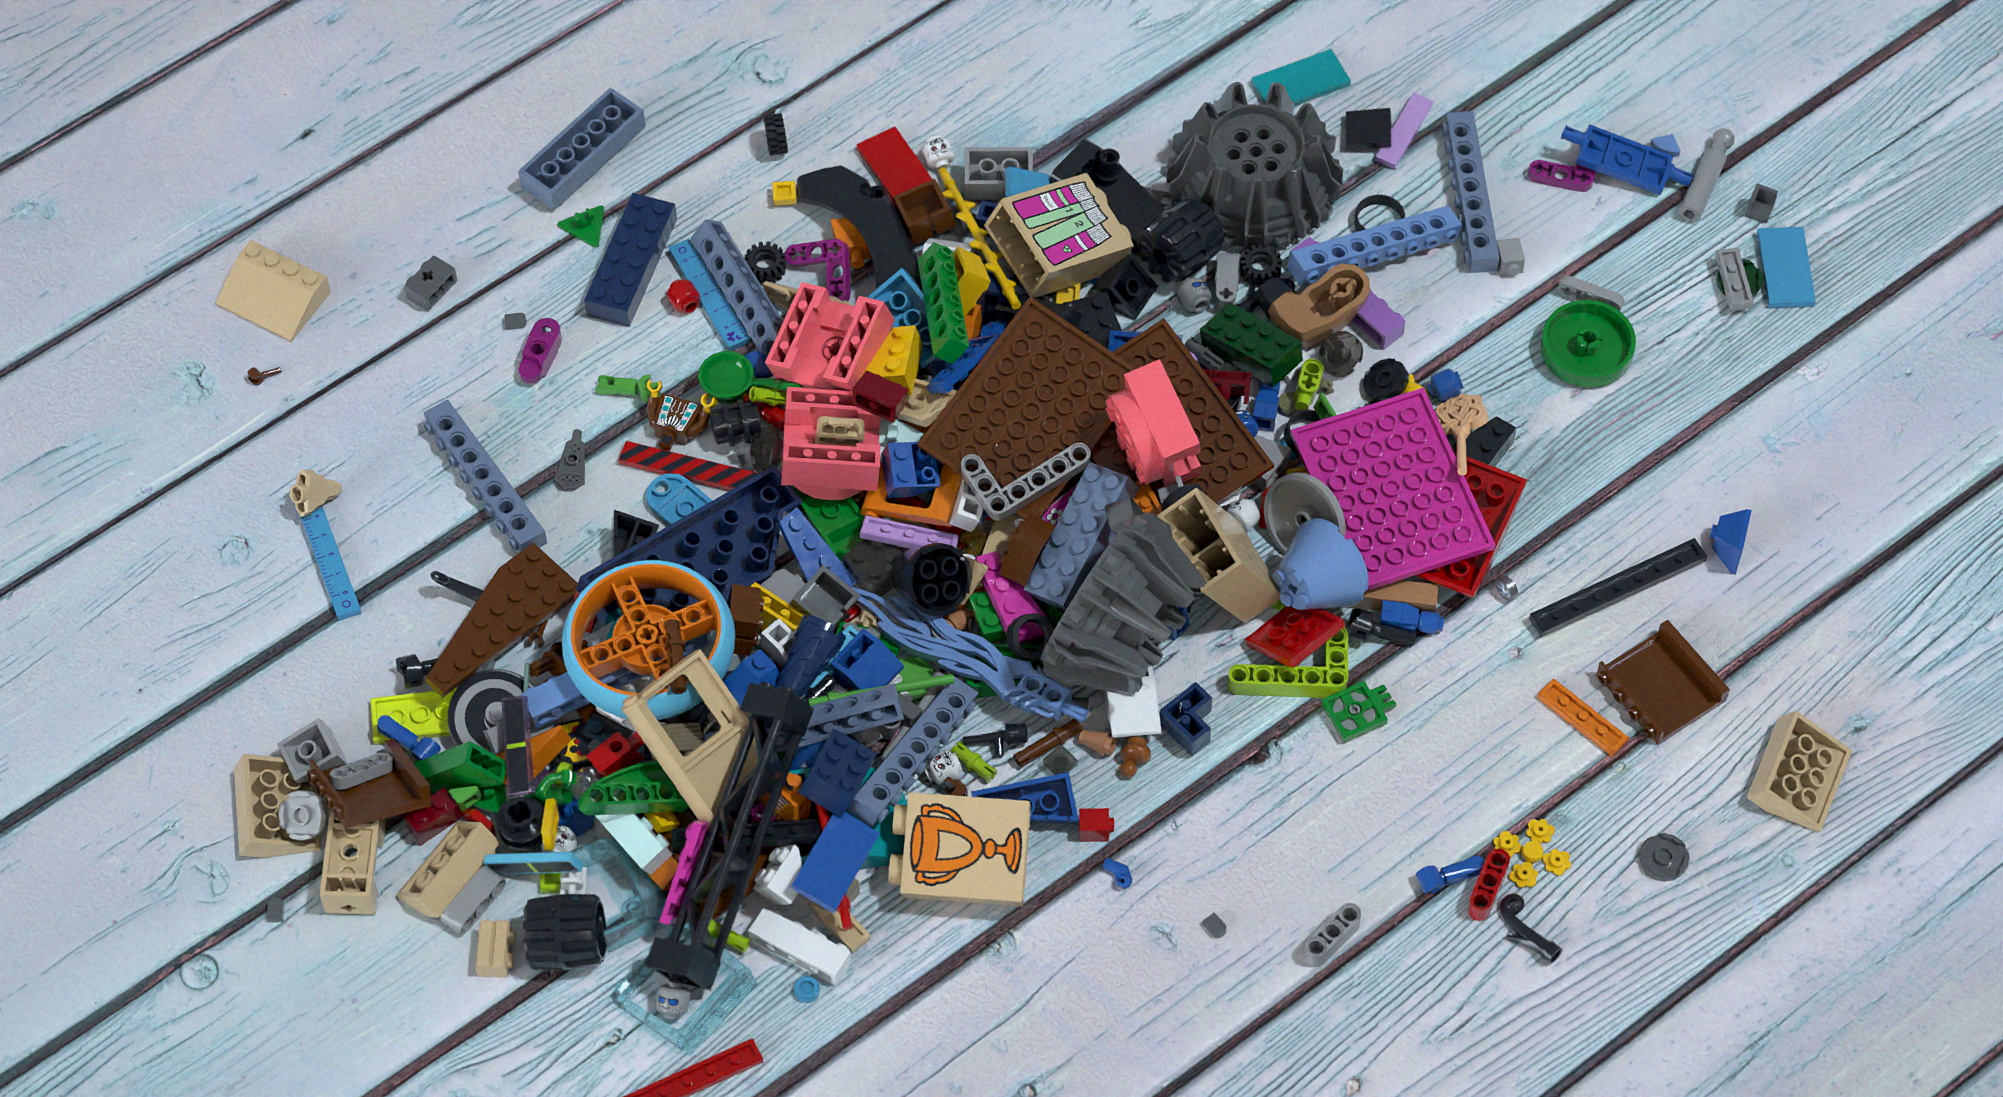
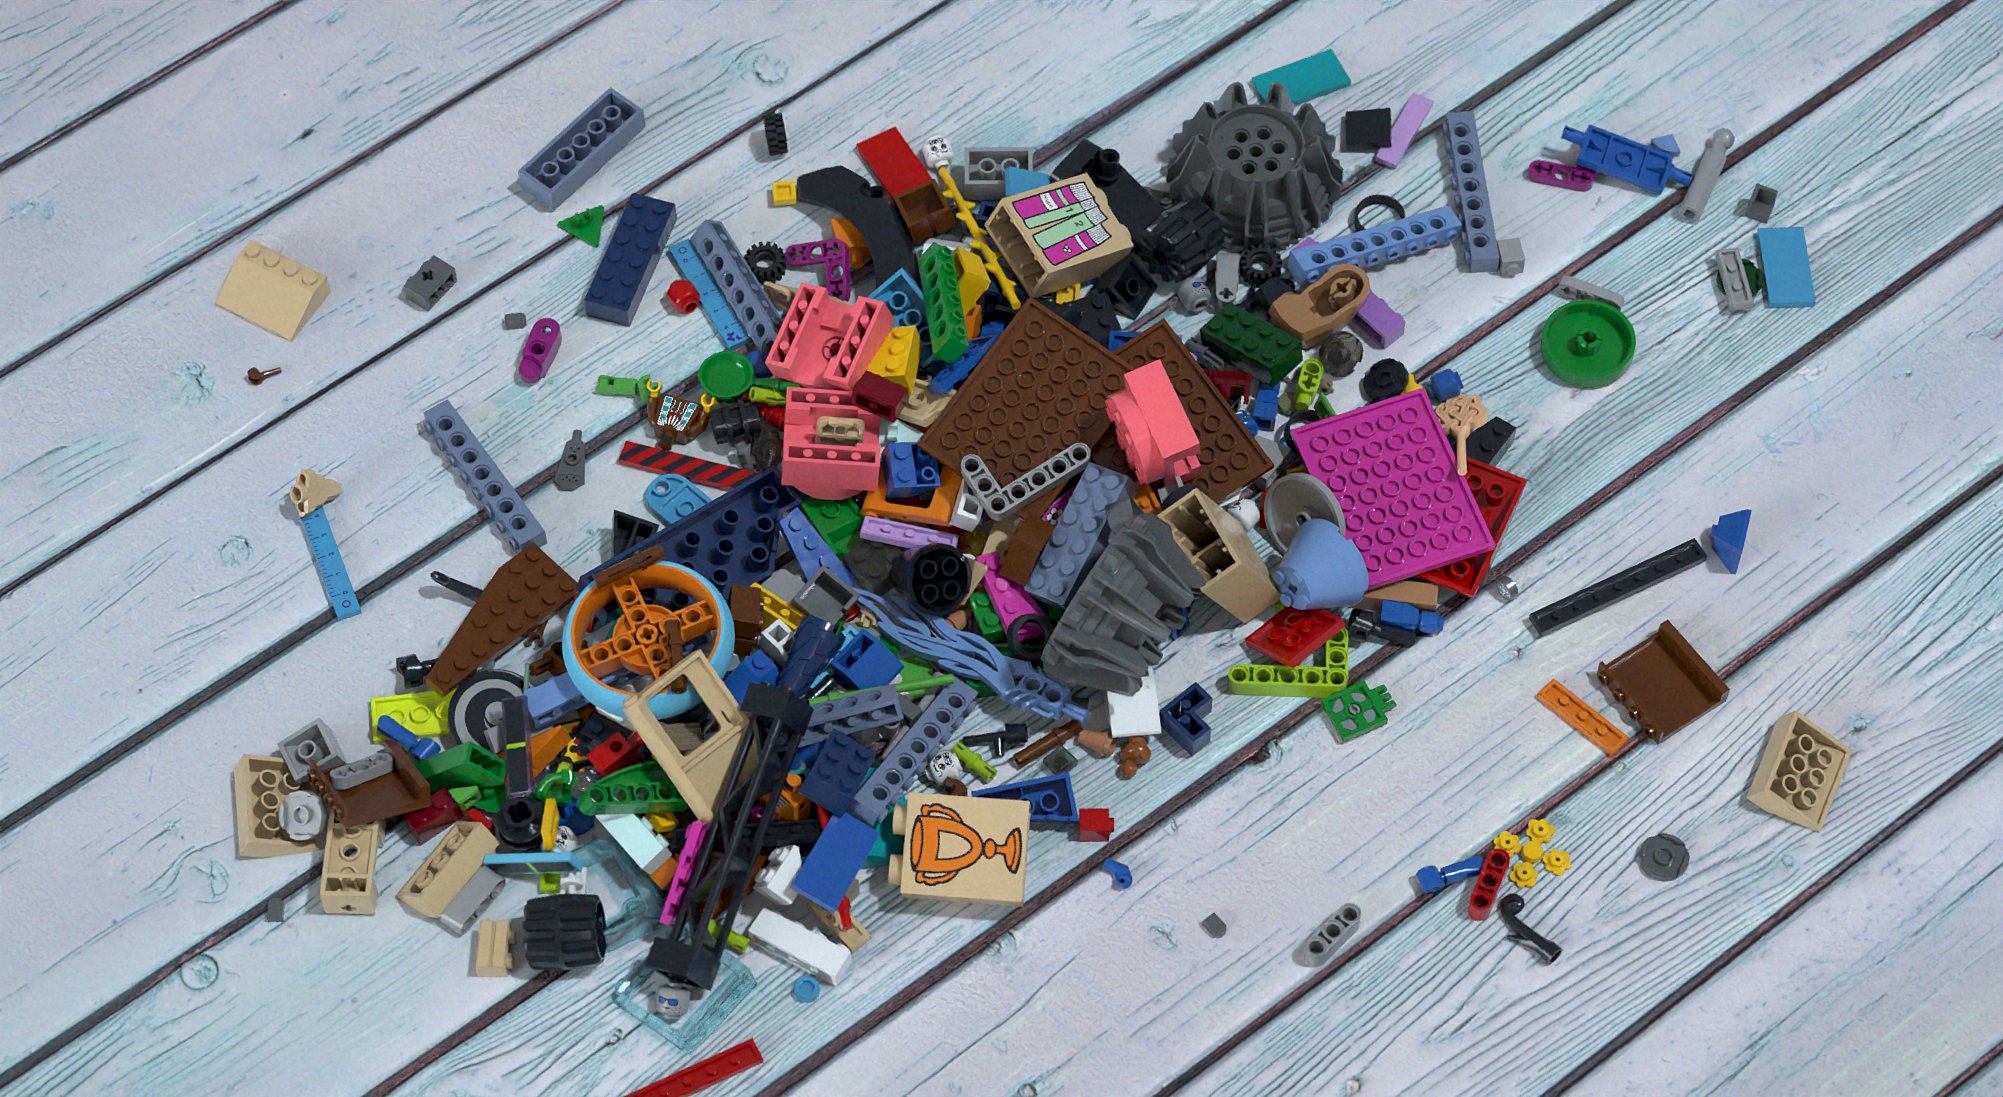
none -> reddish brown pin [592,543,666,589]

